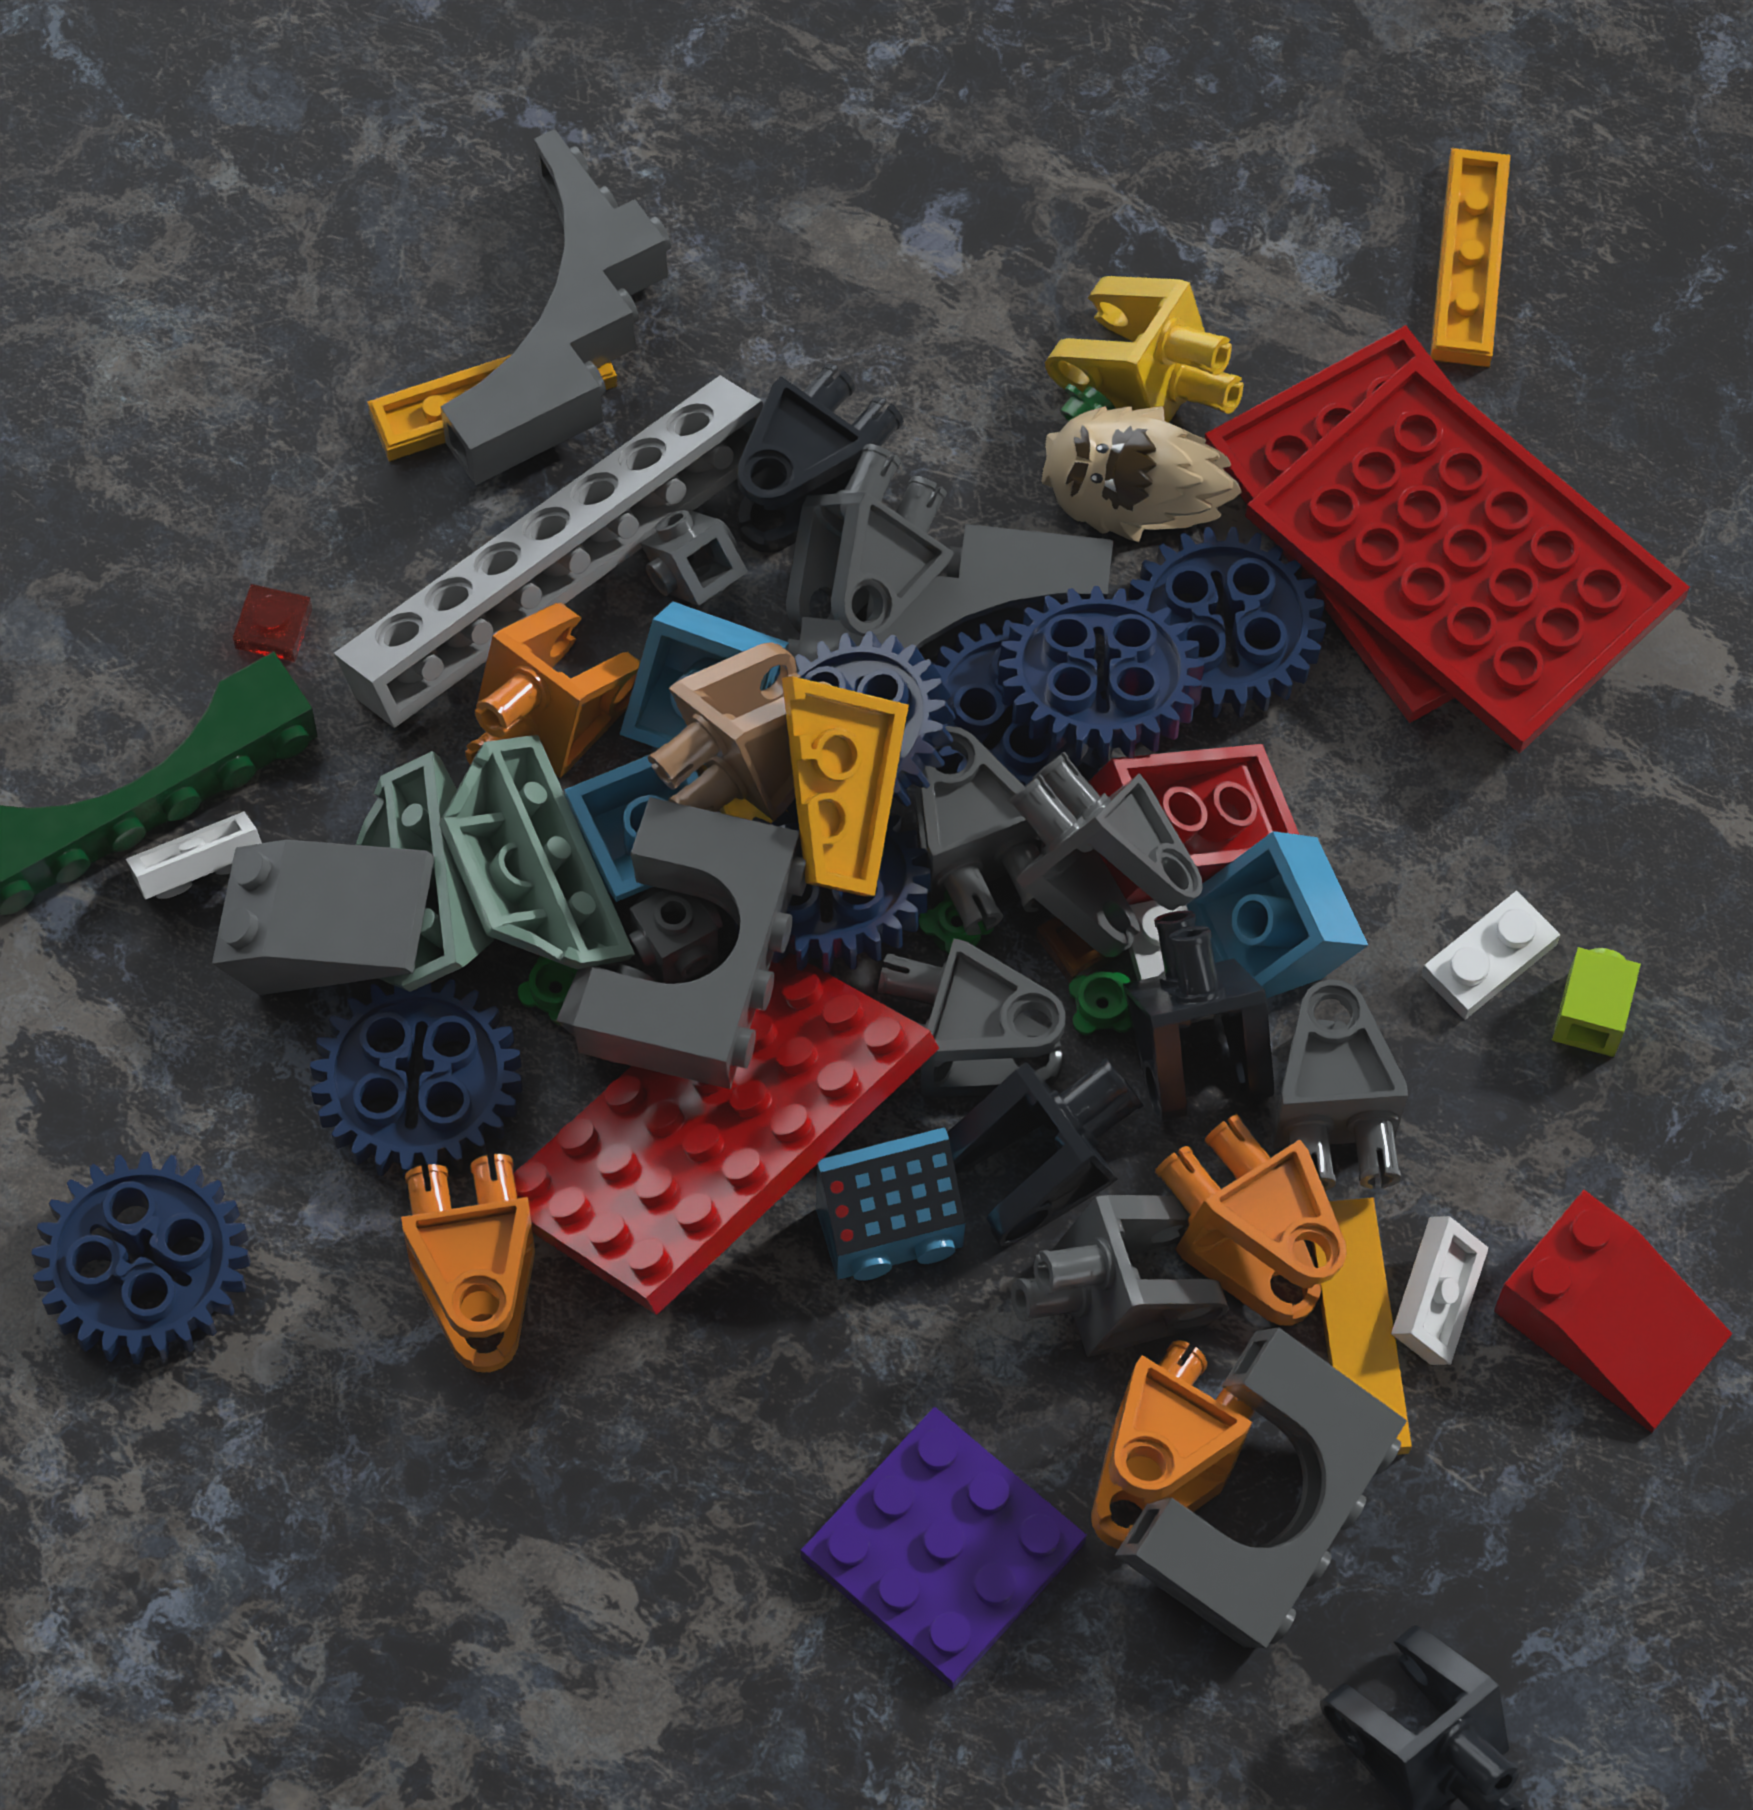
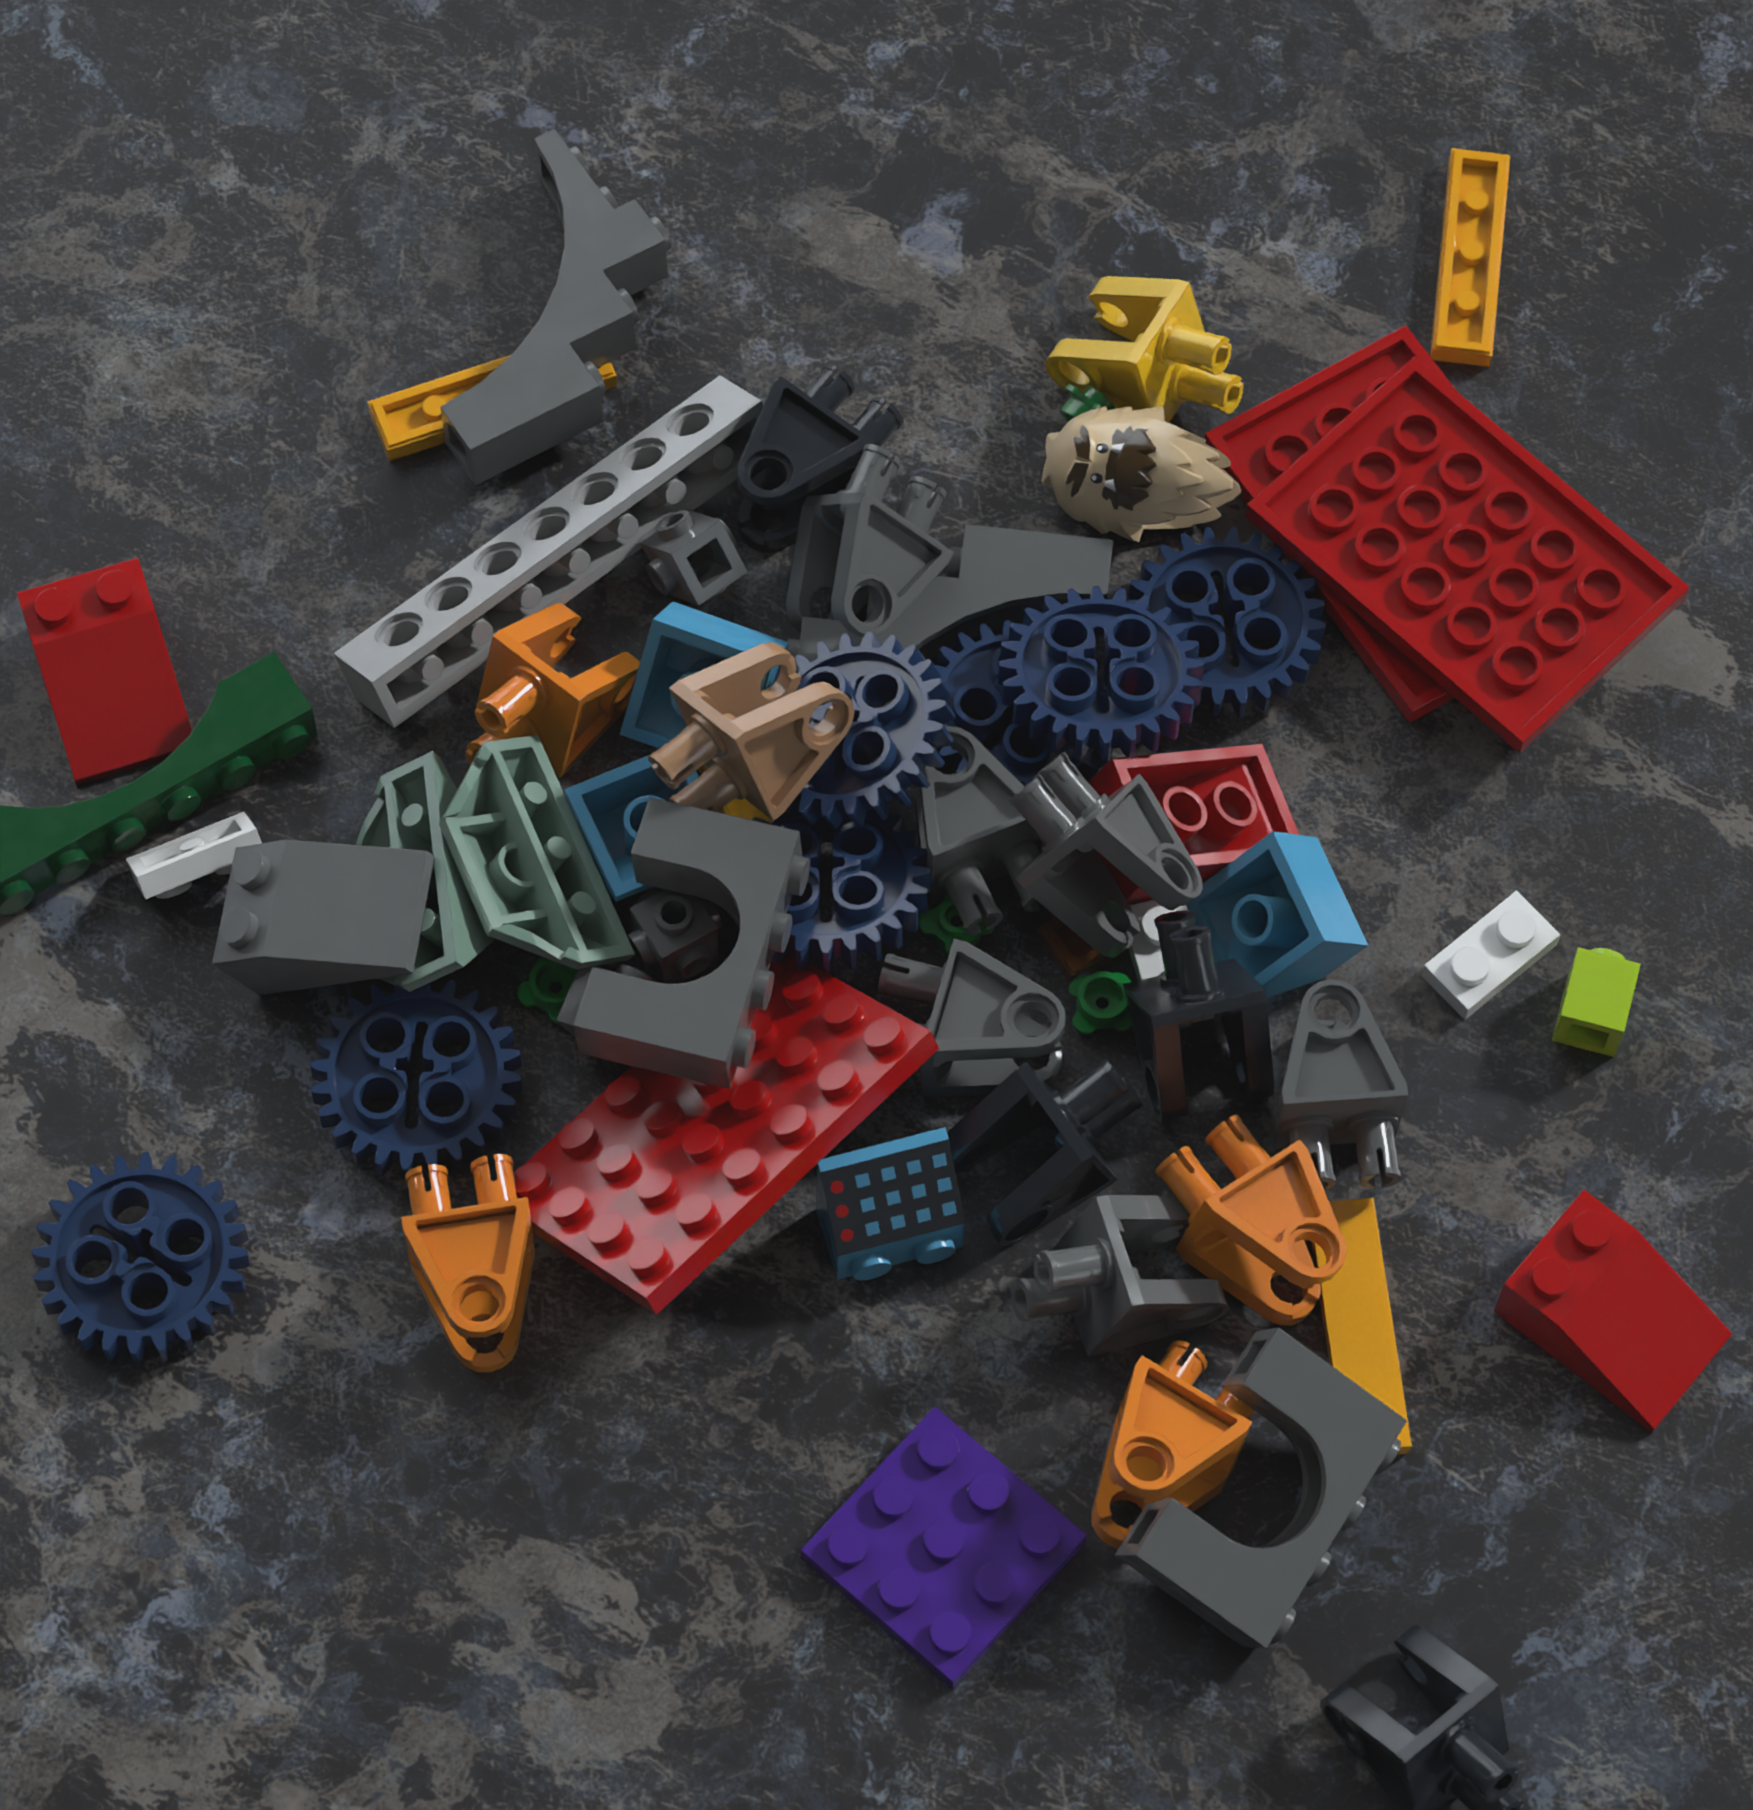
clear red plate [233,584,312,662] -> none
light orange wing [782,676,909,896] -> none
white plate [1391,1216,1489,1365] -> none
none -> red slope [17,557,192,786]

